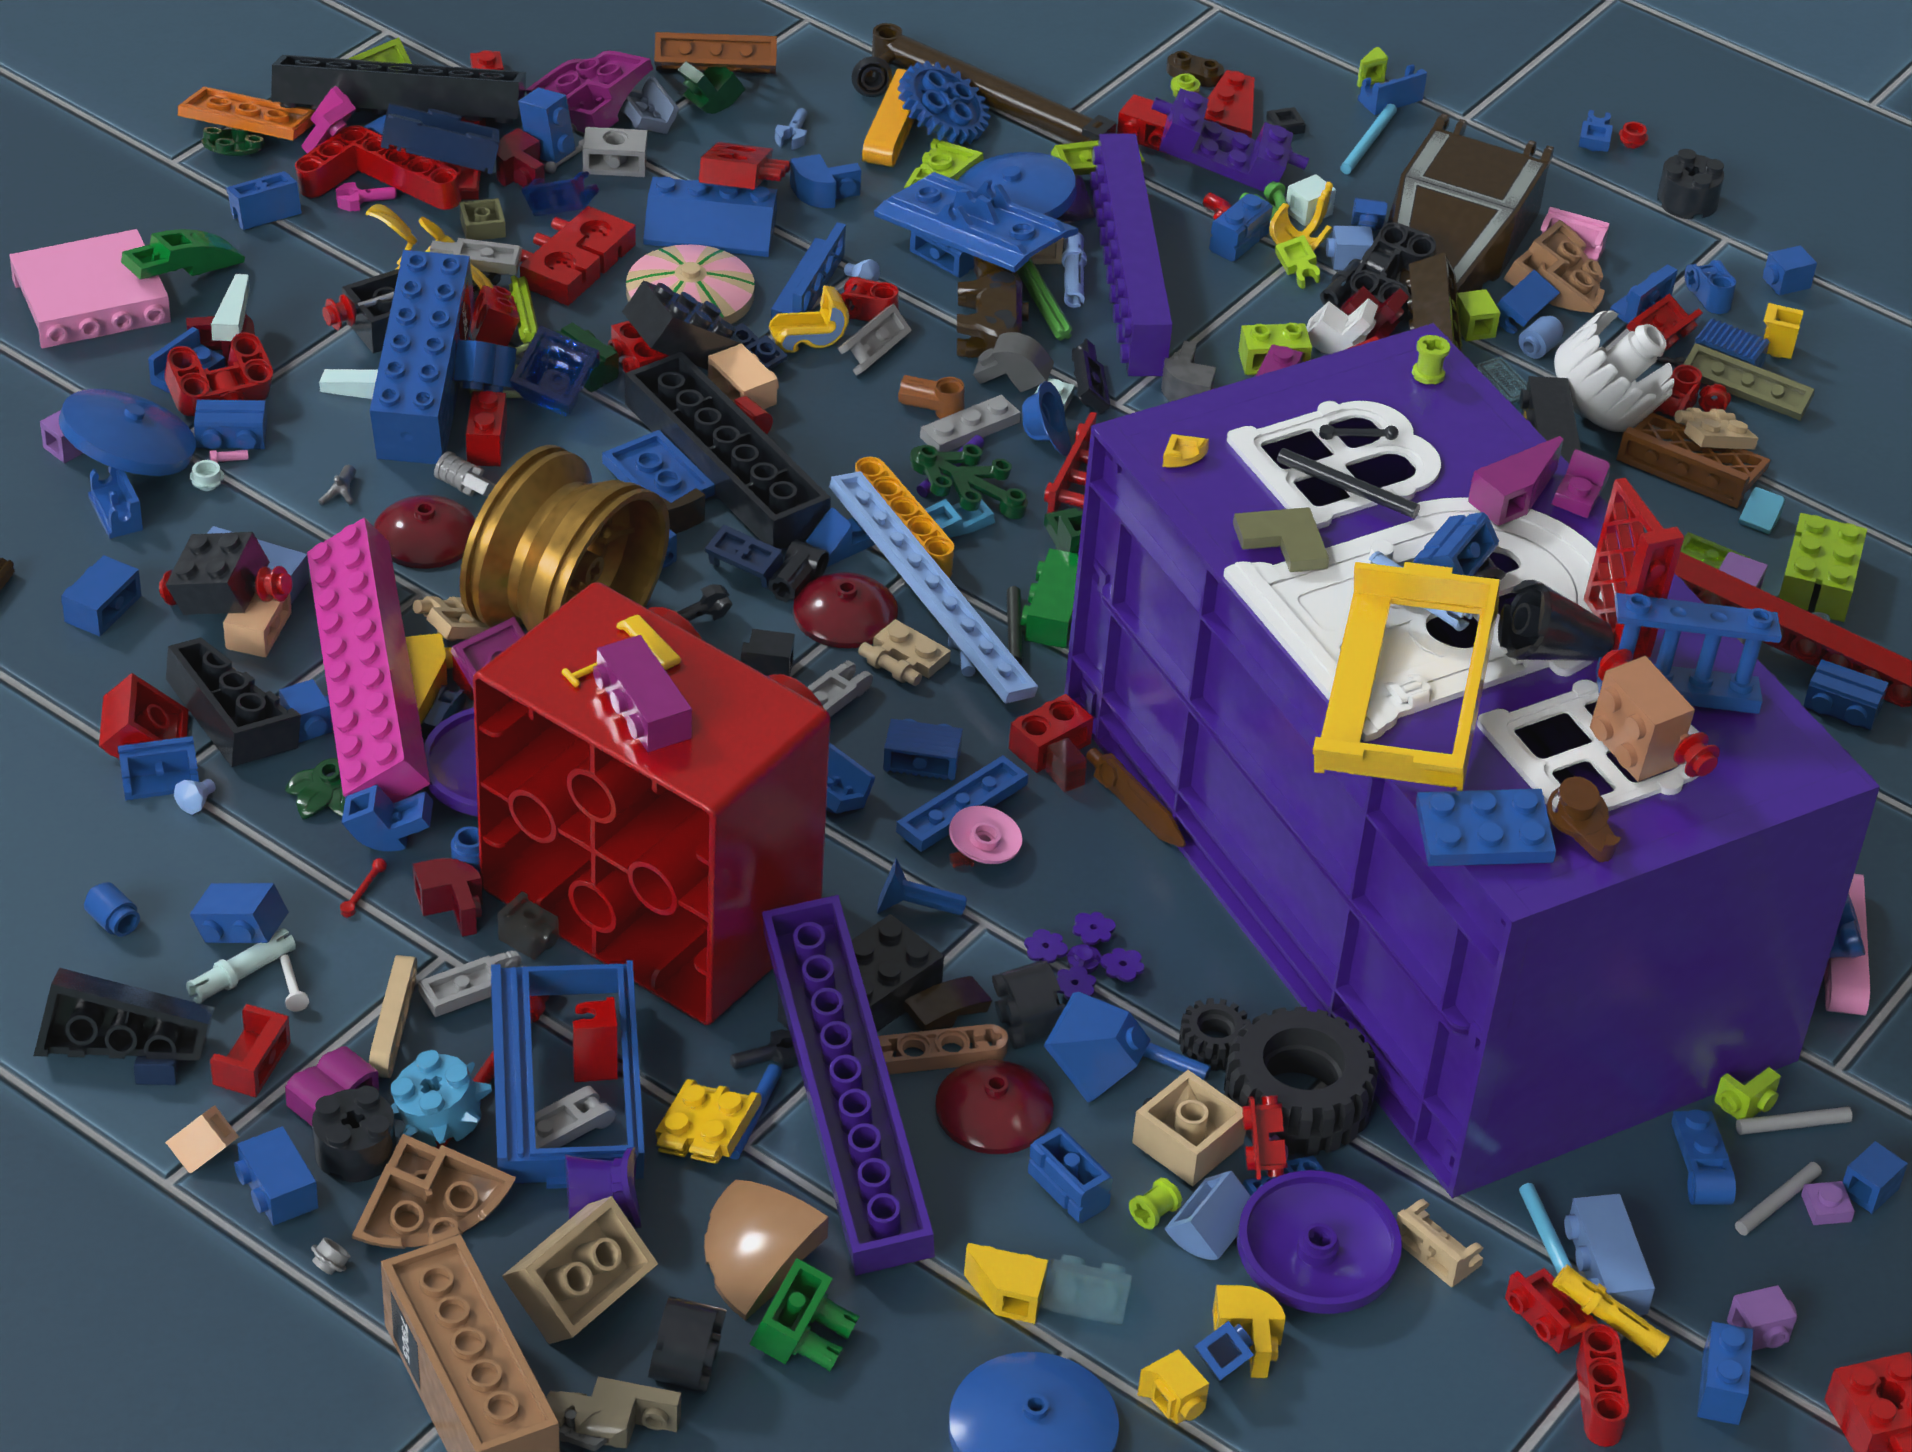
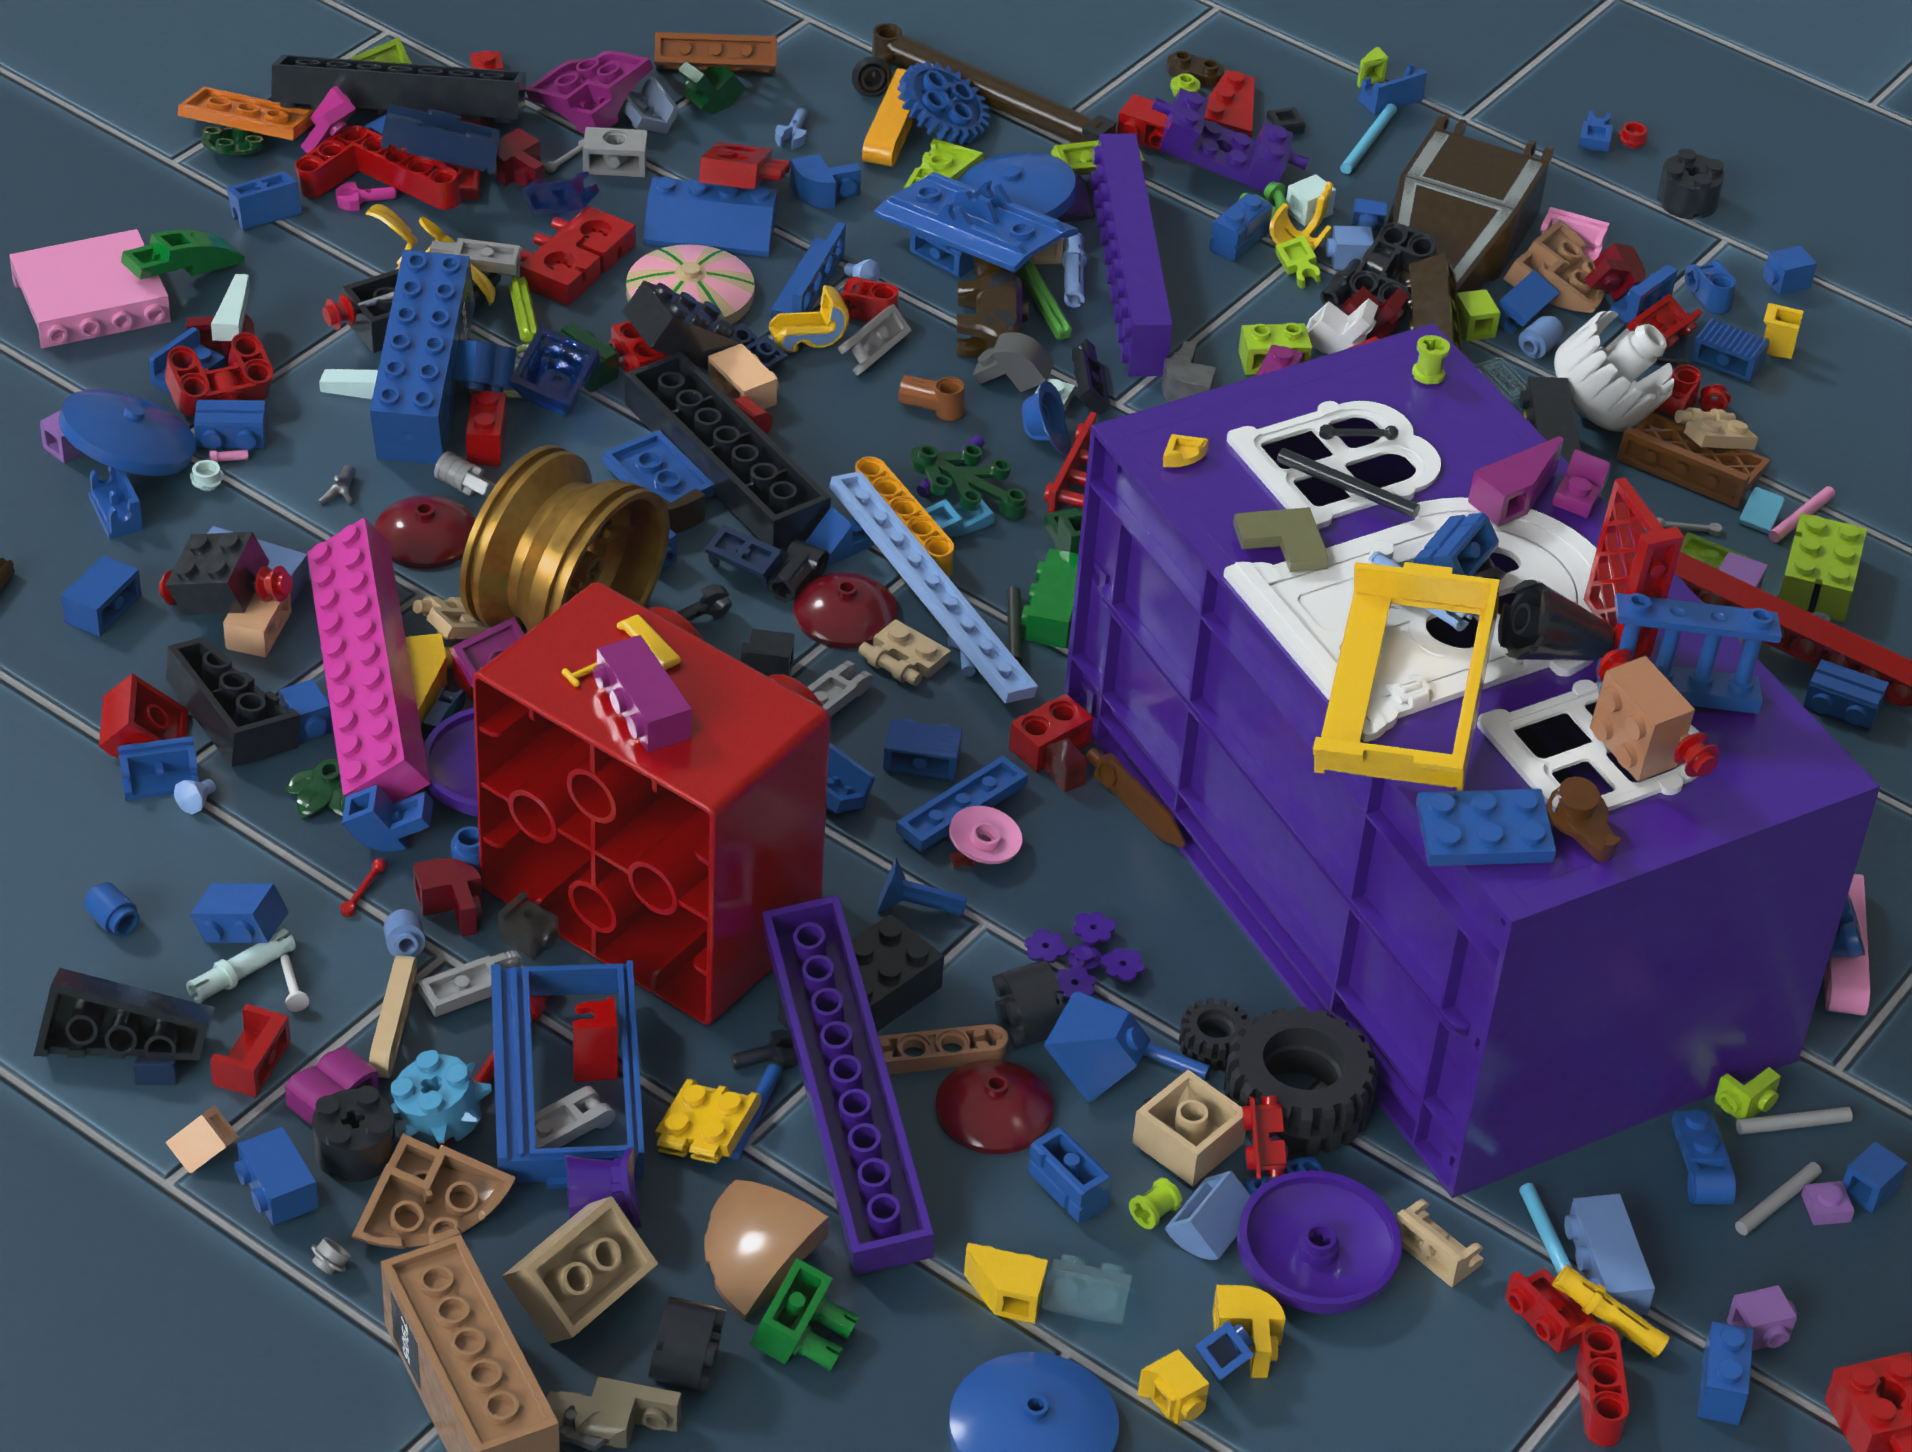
olive piece [459,198,506,240] -> none
red brick [470,285,520,346] -> none
blue brick [518,87,576,163] -> none
dark brown slope [902,976,993,1031] -> none
light grey plate [920,395,1021,452] -> none
red arm [1202,192,1232,220] -> none
olive plate [1683,343,1815,421] -> none
none -> medium blue brick [384,909,425,957]
none -> dark red brick [1584,243,1646,302]
none -> light grey hinge [1656,517,1722,536]
none -> bright pink bar [1768,486,1835,543]

